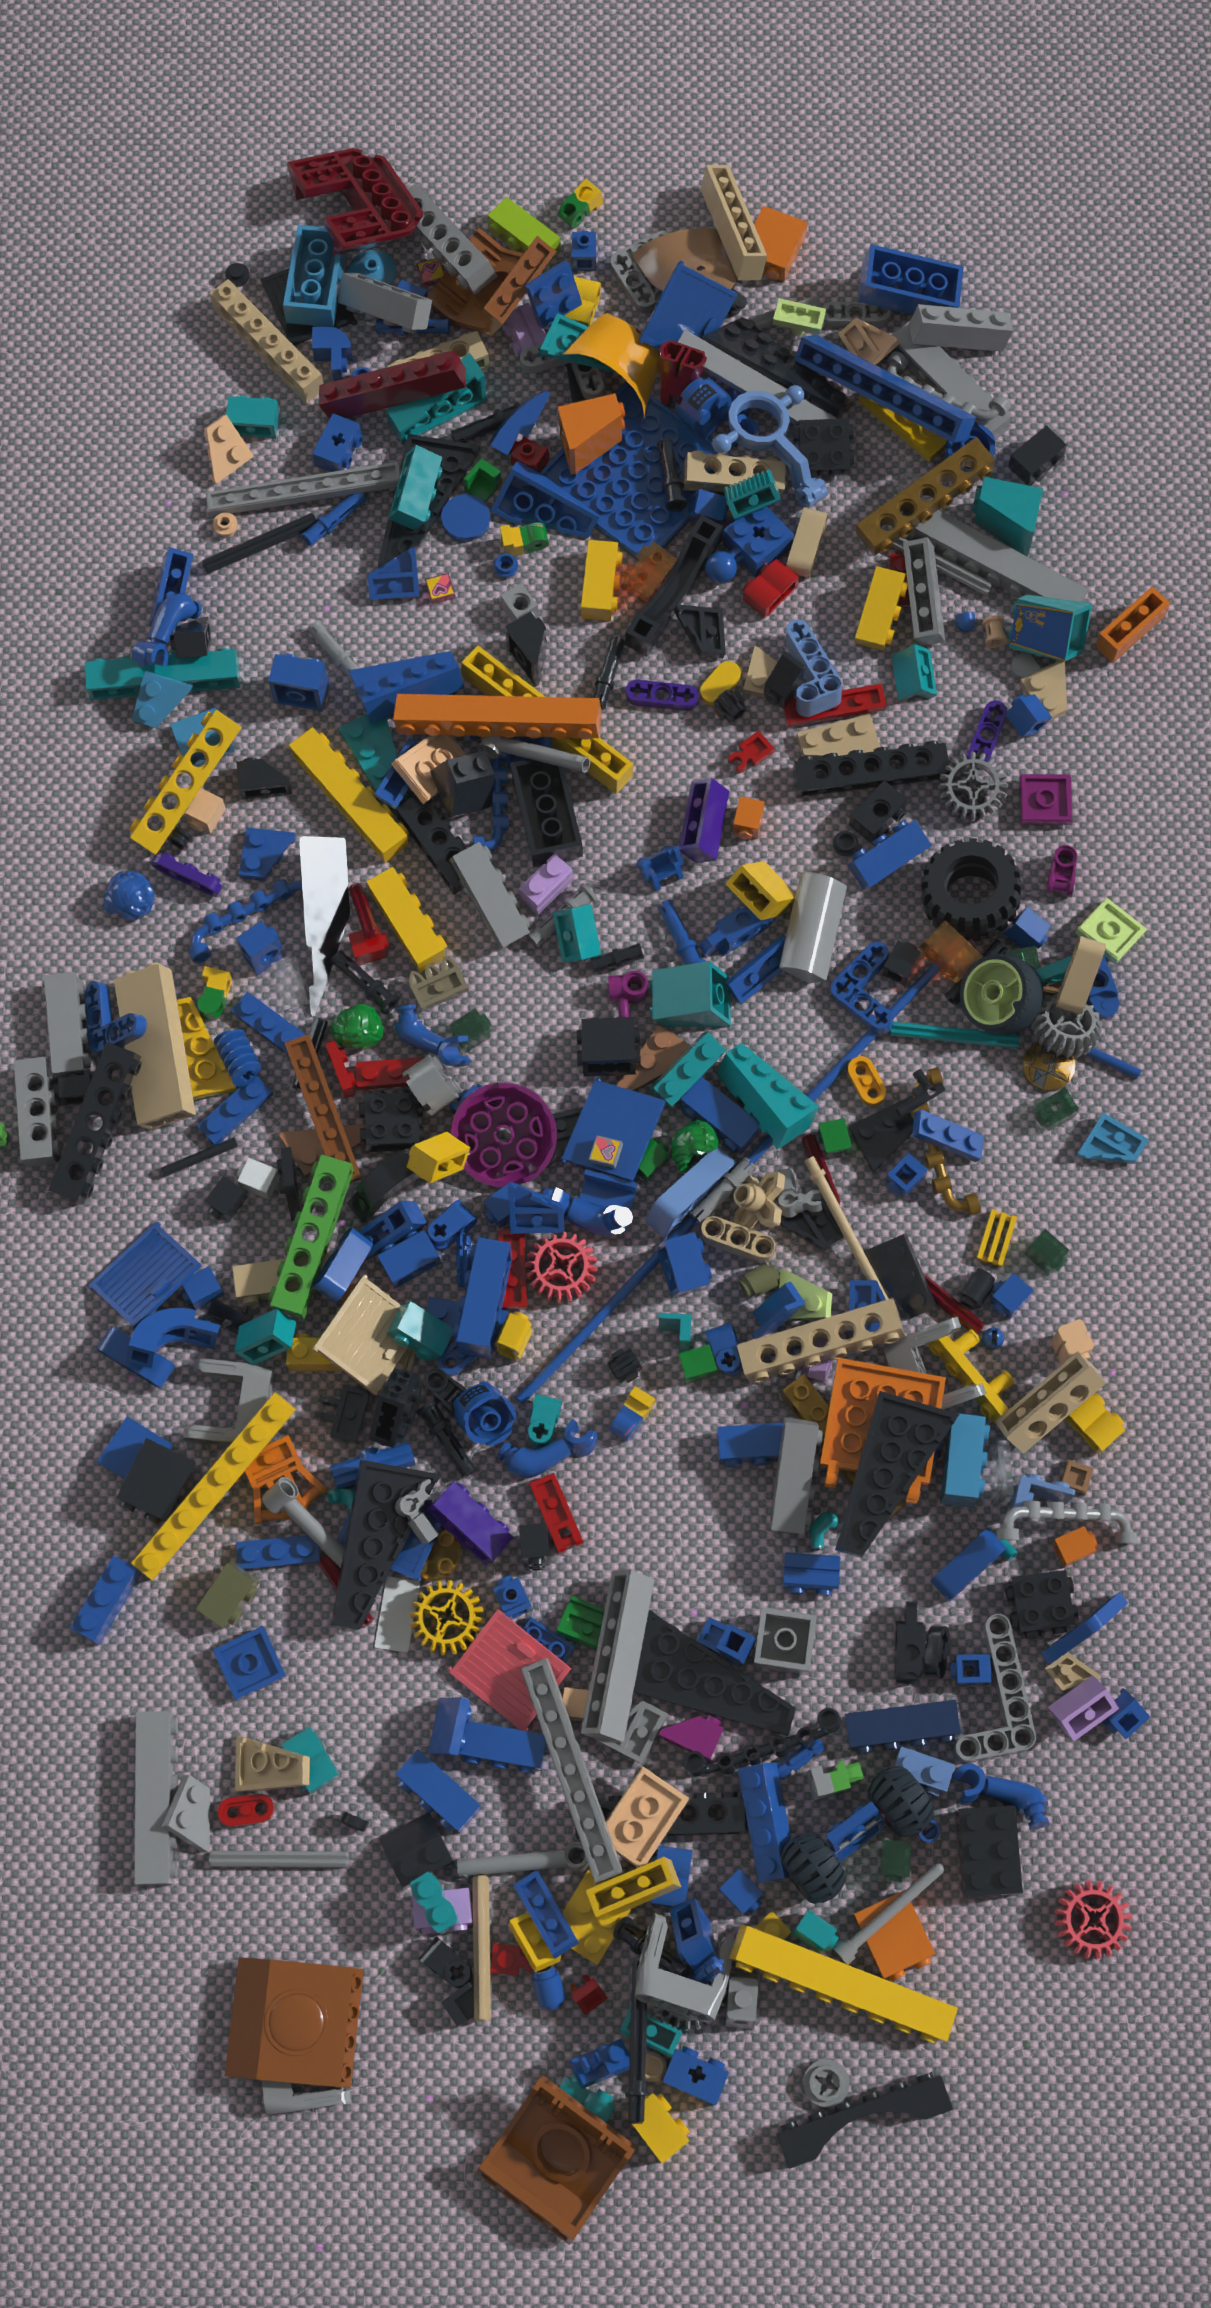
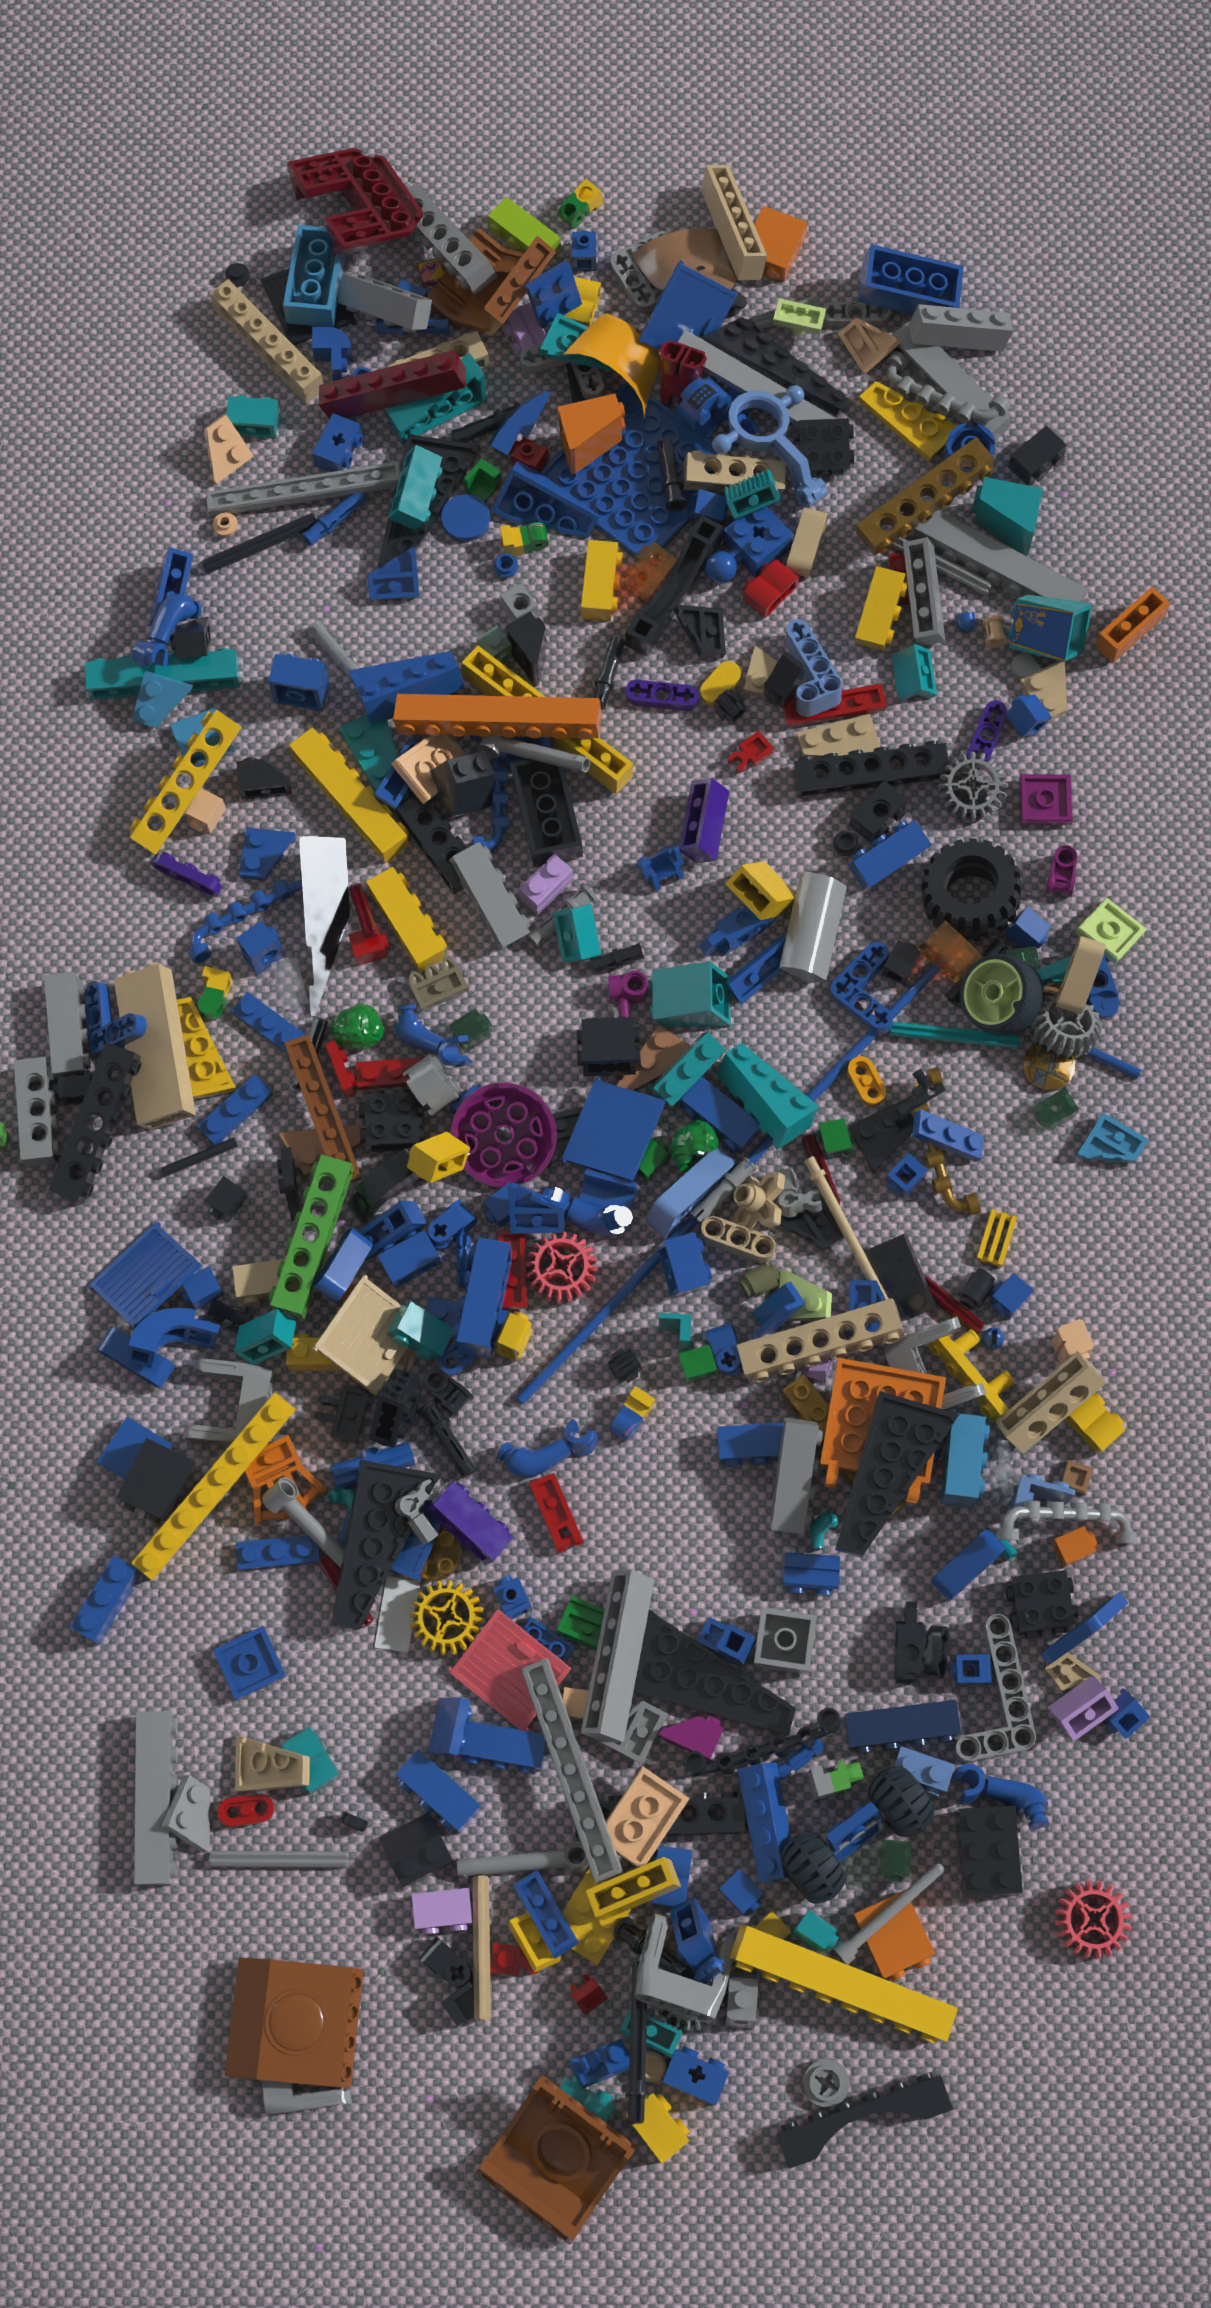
blue hair [103,871,155,920] -> none
black bush [167,827,193,851] -> none
olive brick [196,1563,260,1628] -> none
blue piece [214,1029,262,1087] -> none
white brick [236,1158,281,1200] -> none
black pin [331,950,400,1015] -> none
dark azure dish [349,249,397,285] -> none
teal brick [410,1872,459,1934] -> none
tile [425,573,456,604] -> none
blue brick [453,1382,516,1446] -> none
black brick [519,1523,551,1571] -> none
teal piece [528,1394,562,1449] -> none
blue brick [531,1965,566,2011] -> none
tile [589,1136,623,1168] -> none
blue pin [658,900,706,965] -> none
orange brick [732,796,765,840] -> none
blue brick [794,335,976,443] -> none
blue hinge [917,1820,940,1842] -> none
clear green brick [1024,1229,1069,1276] -> none
none -> sand green brick [476,625,513,664]

